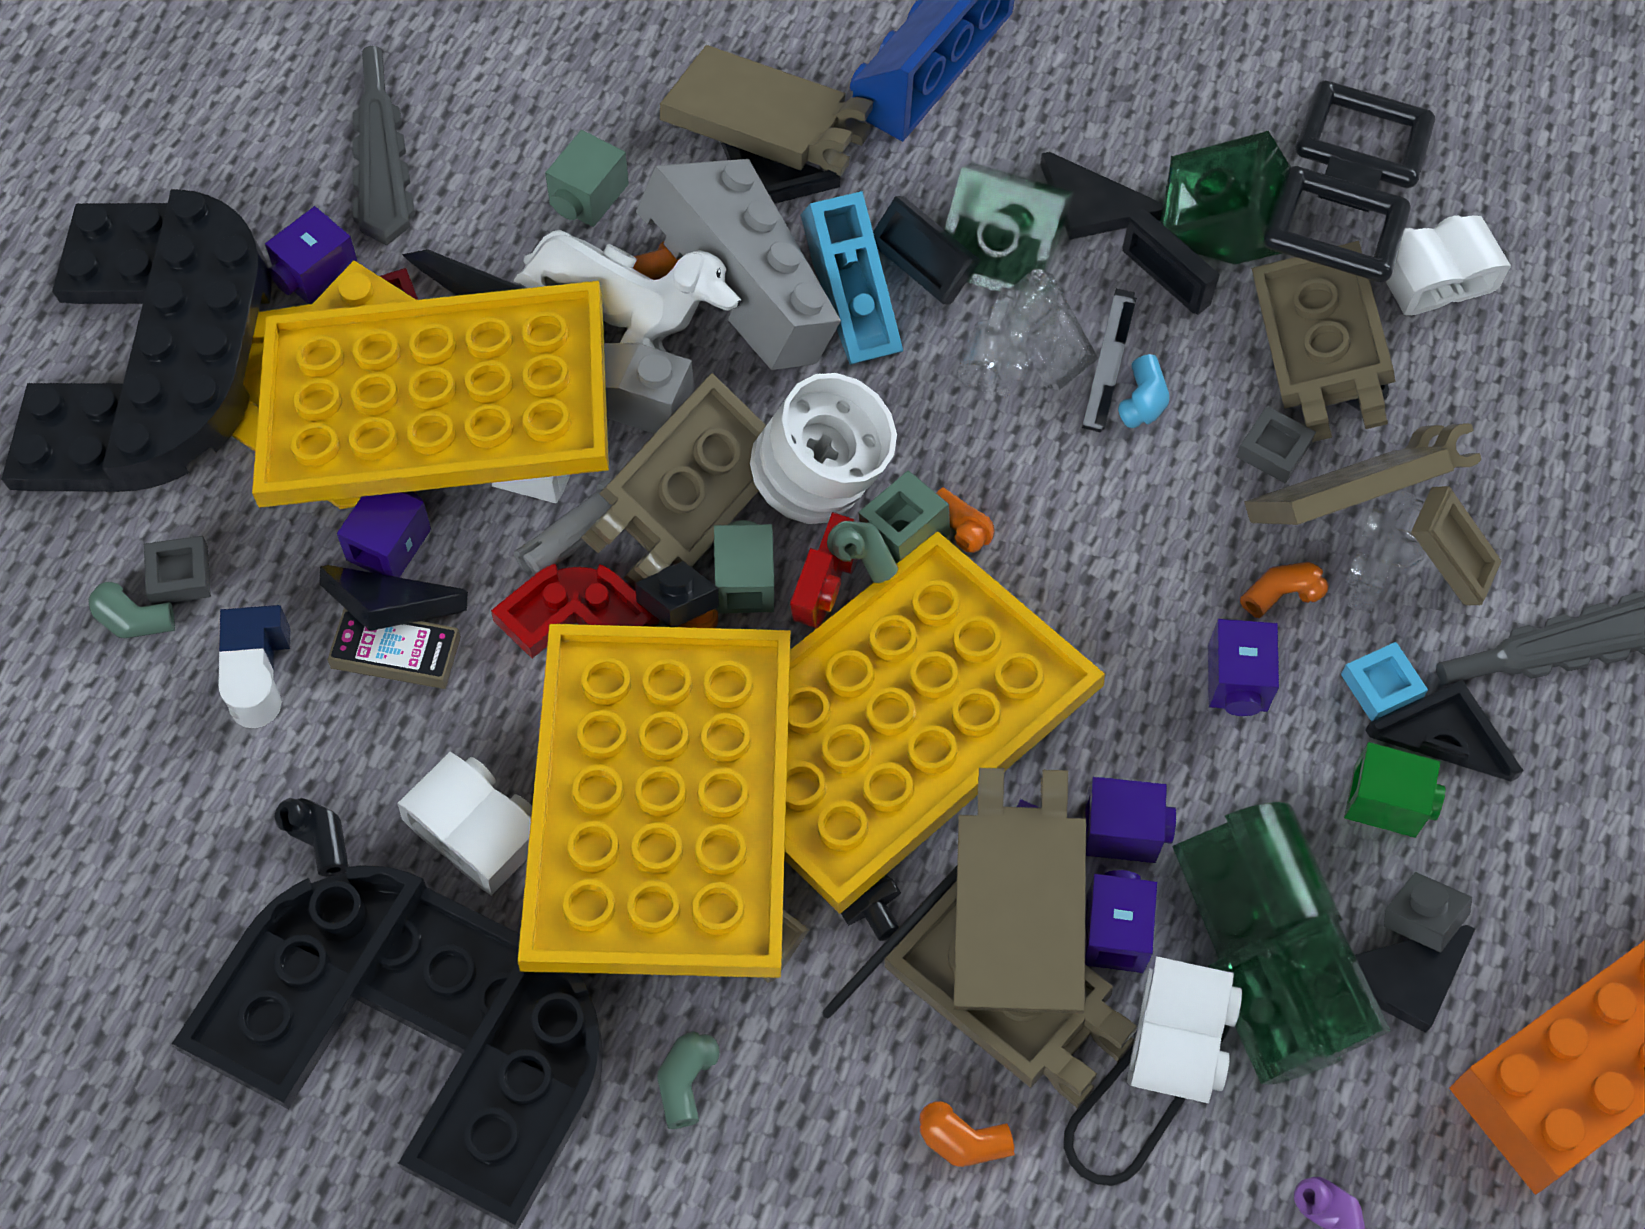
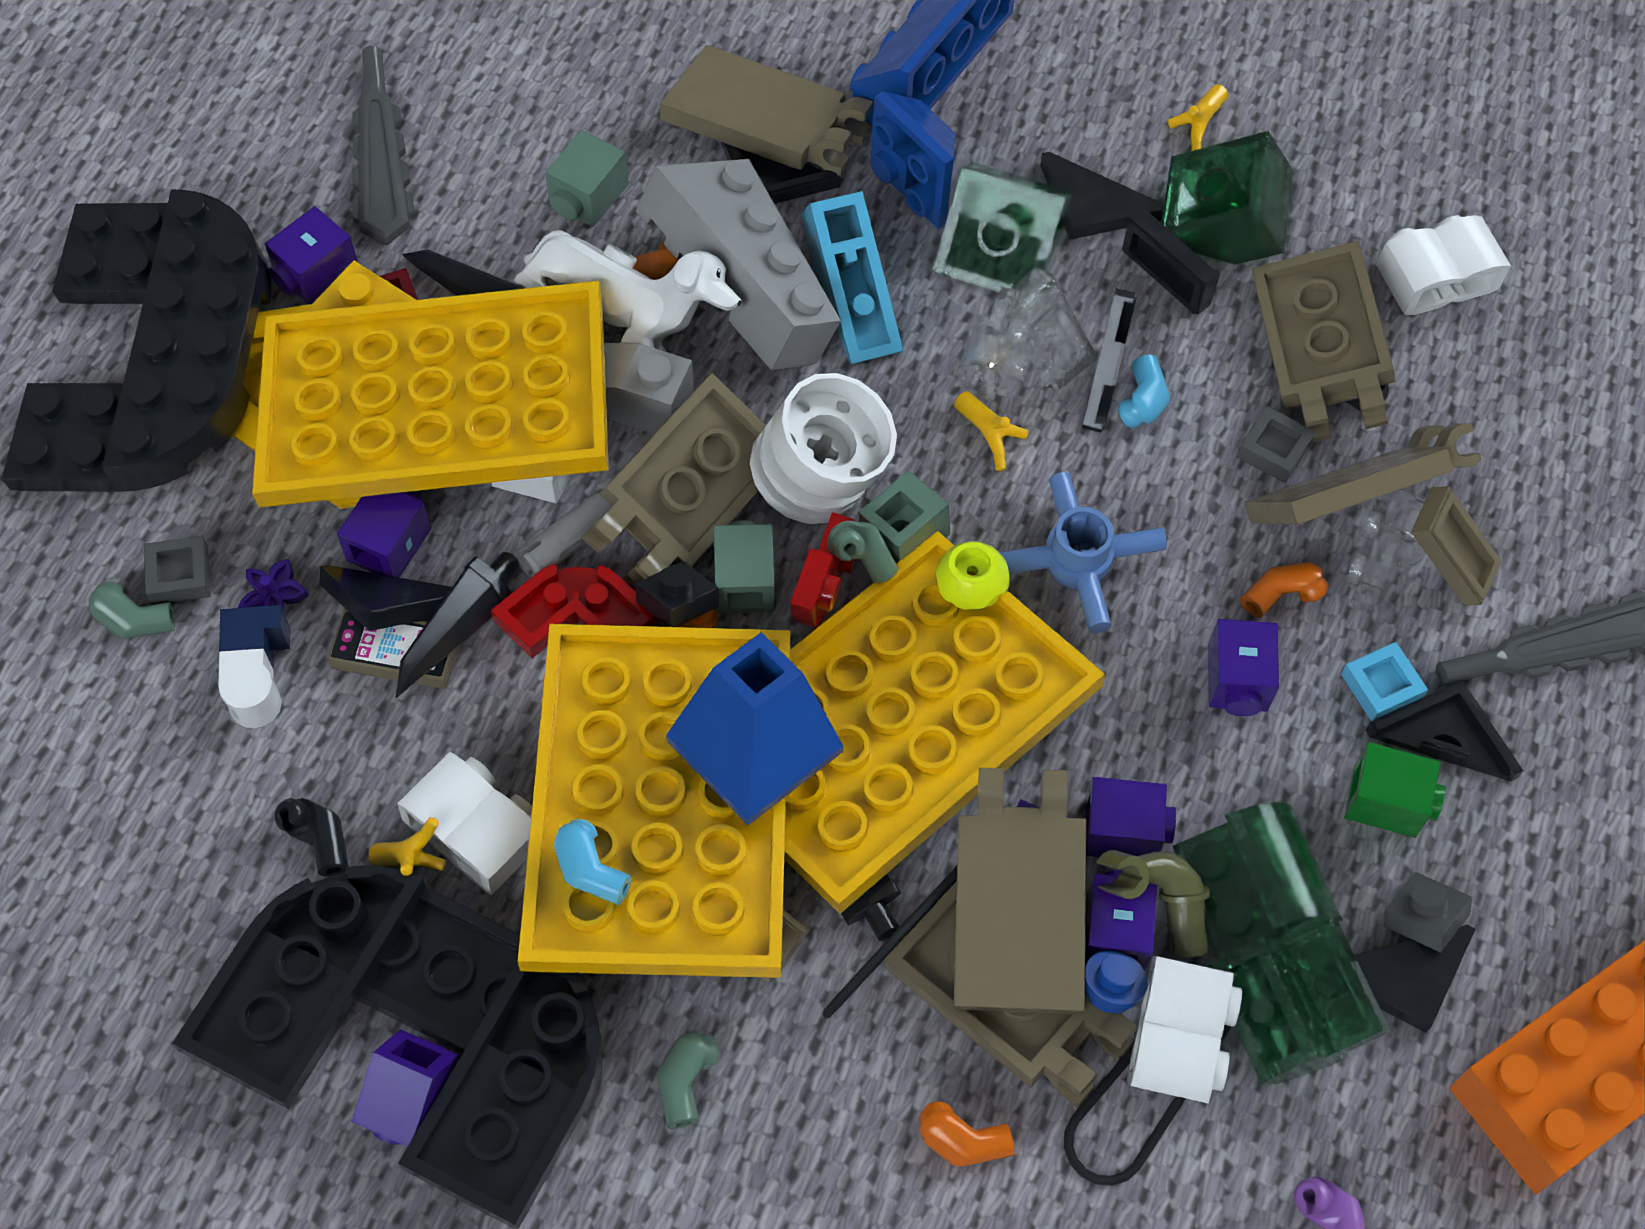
black tile [873,196,981,304] -> none
orange arm [936,487,995,553] -> none
black bar [1263,80,1435,282] -> none
none -> dark purple plant [237,559,309,612]
none -> dark purple brick [351,1029,458,1147]
none -> yellow bar [368,817,446,876]
none -> black bar [395,552,520,699]
none -> medium azure arm [554,819,632,905]
none -> blue slope [666,632,843,825]
none -> blue slope [870,91,955,230]
none -> neon yellow plate [936,541,1010,610]
none -> yellow bar [954,391,1029,471]
none -> medium blue bar [999,472,1167,633]
none -> blue plate [1085,950,1148,1014]
none -> olive piece [1096,850,1210,957]
none -> yellow bar [1168,84,1229,157]

